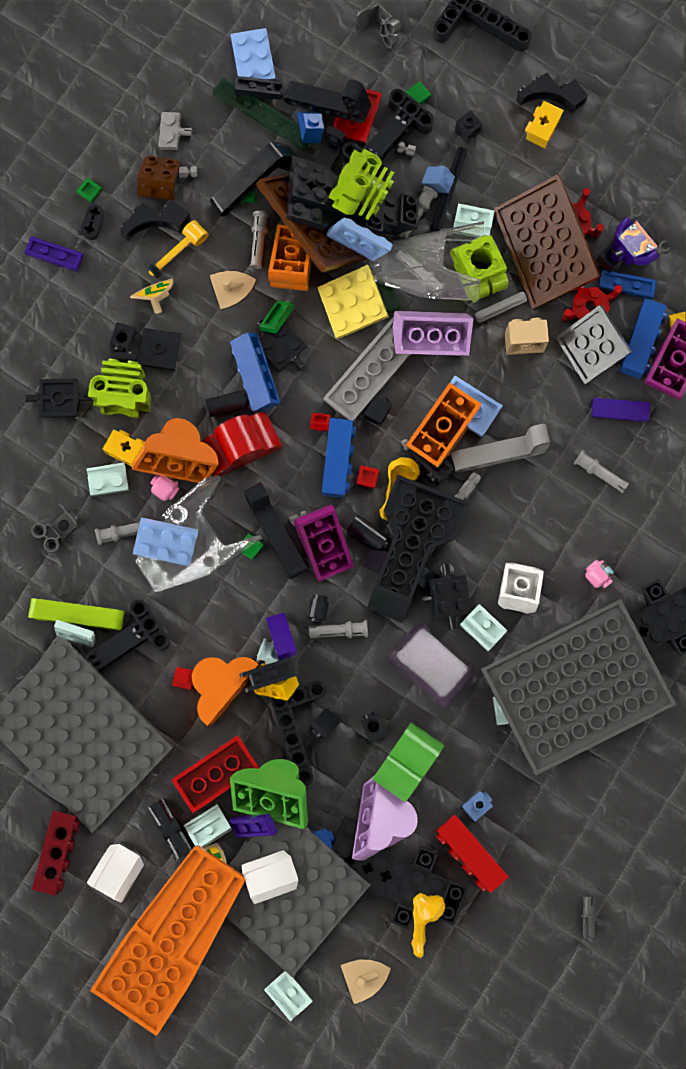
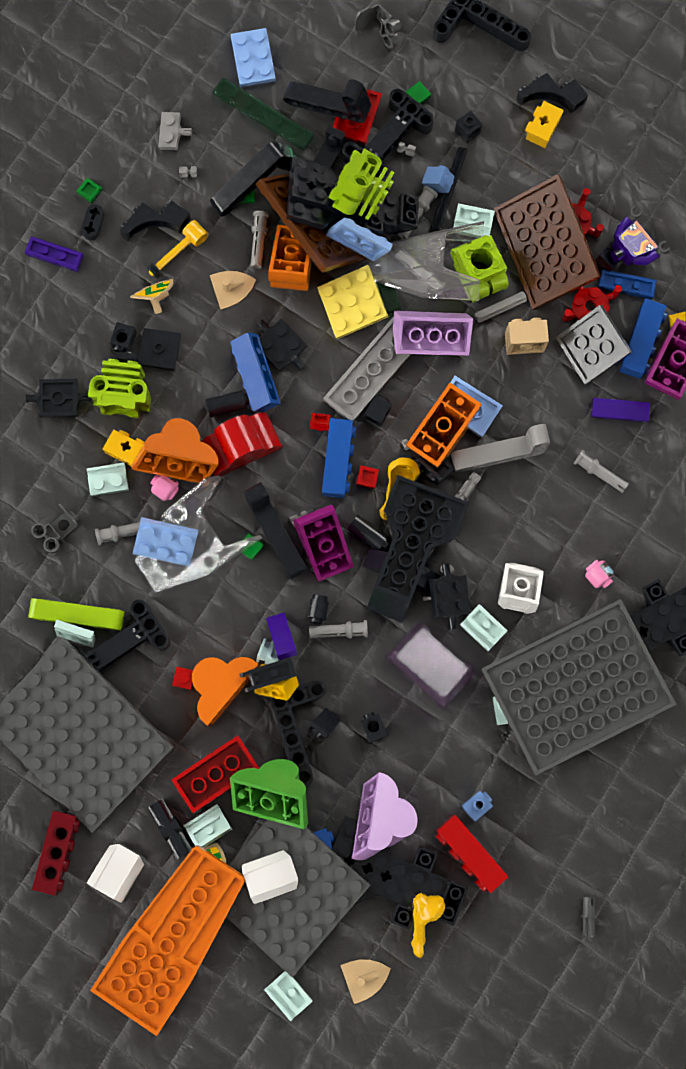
reddish brown bracket [137,156,181,201] -> none
dark purple tile [229,814,278,838] -> none
black hinge [233,76,283,100] -> none
green tile [259,300,294,334] -> none
blue slope [297,111,324,143] -> none
bright green brick [372,722,444,802] -> none

